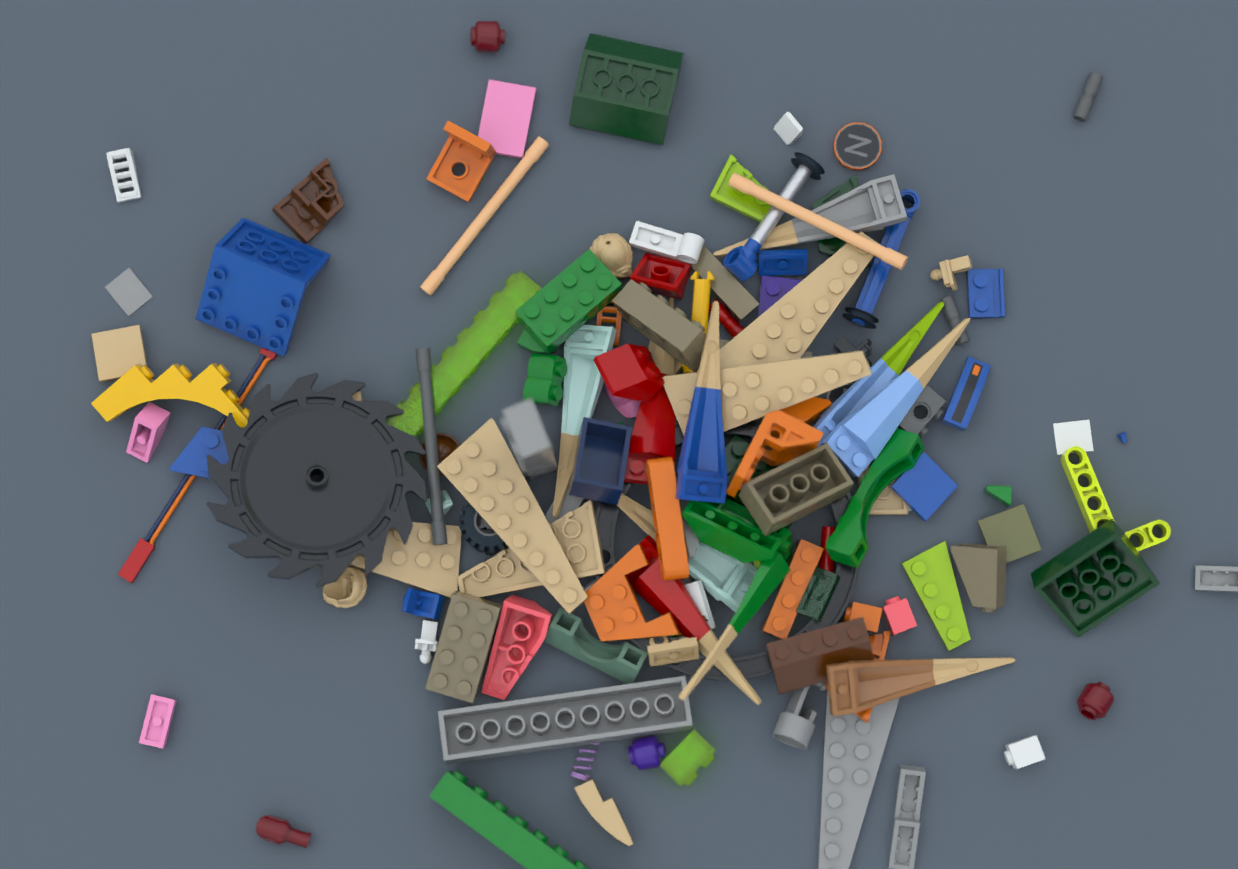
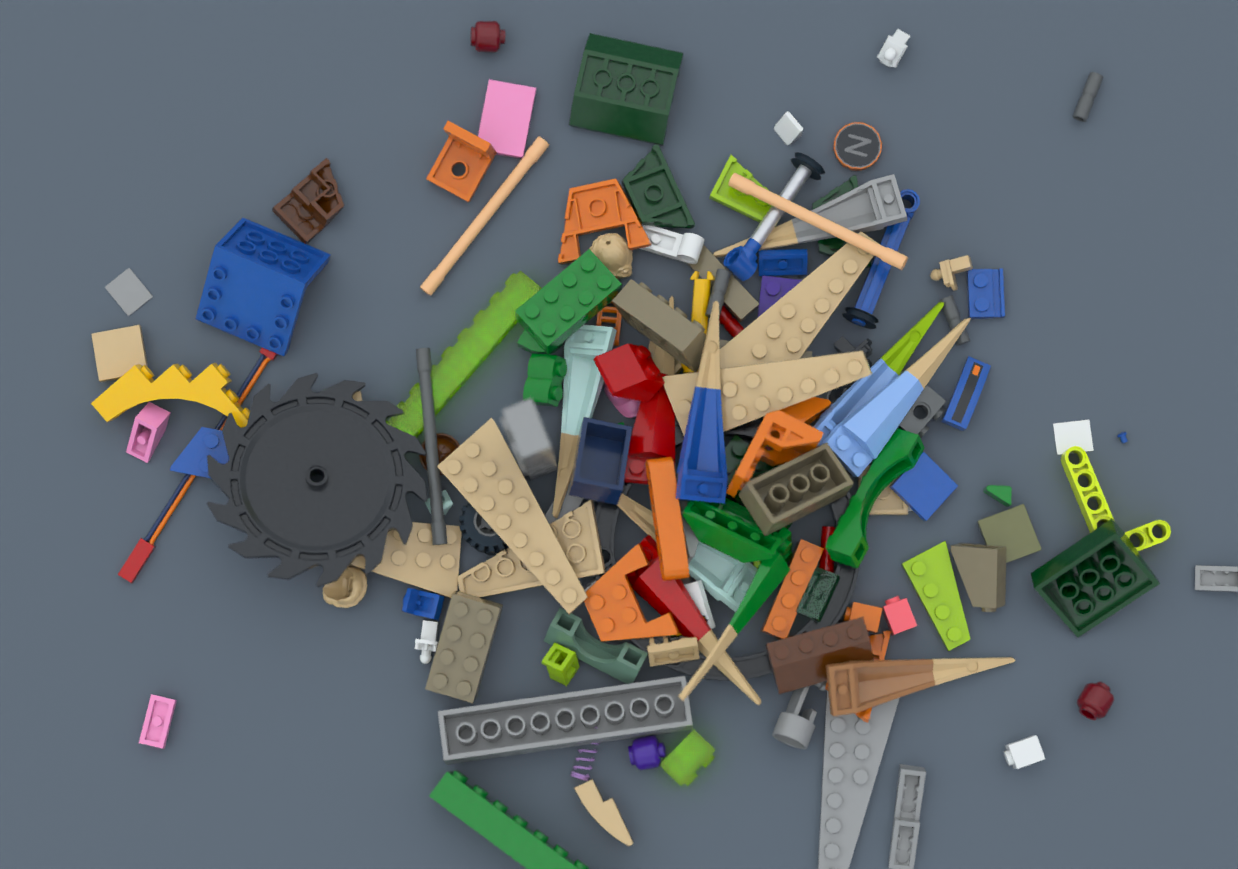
white slope [106,148,142,203] -> none
dark red arm [256,815,311,848] -> none
coral wedge [481,594,552,700] -> none
red slope [630,253,692,300] -> none
none -> lime brick [541,642,580,686]
none -> orange wing [558,179,652,265]
none -> dark green wing [622,144,695,229]
none -> dark grey piece [705,269,731,318]
none -> white piece [877,29,910,67]

